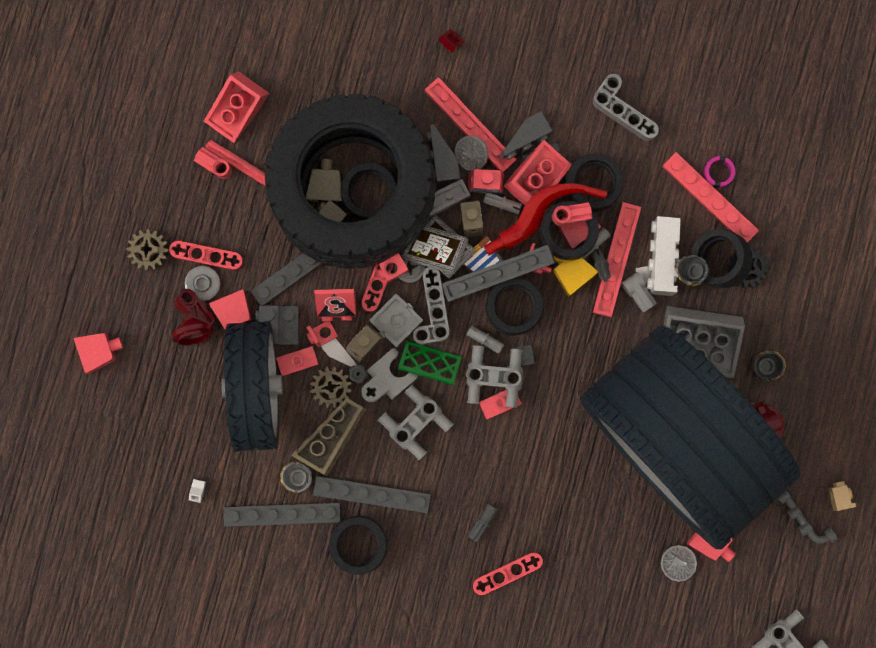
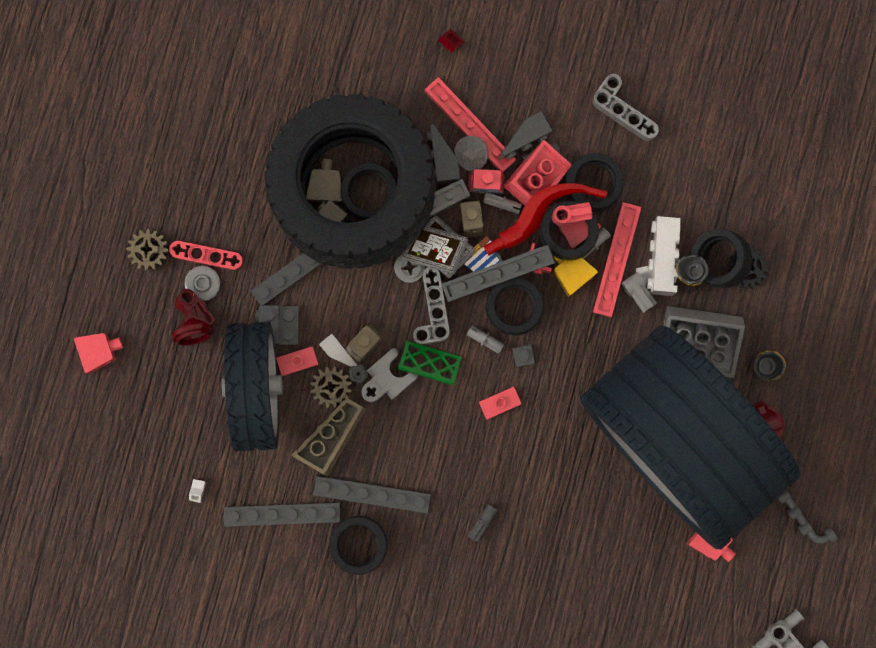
coral piece [194,147,232,179] -> none
coral slope [204,72,269,143] -> none
coral axle [205,140,265,186] -> none
coral torso [209,289,252,330] -> none
light grey hair [280,461,312,493] -> none
coral bracket [306,322,338,348] -> none
coral slope [314,289,357,322] -> none
coral beam [362,263,395,312] -> none
light grey plate [369,294,423,348] -> none
light grey piece [377,384,454,460] -> none
coral brick [378,253,409,282] -> none
light grey piece [466,345,523,408] -> none
coral beam [473,552,543,595] -> none
dark grey axle [592,250,611,282] -> none
light grey wheel [660,545,697,582] -> none
coral plate [662,152,759,243] -> none
dark pink piece [703,156,735,188] -> none
tan brick [828,481,856,511] -> none

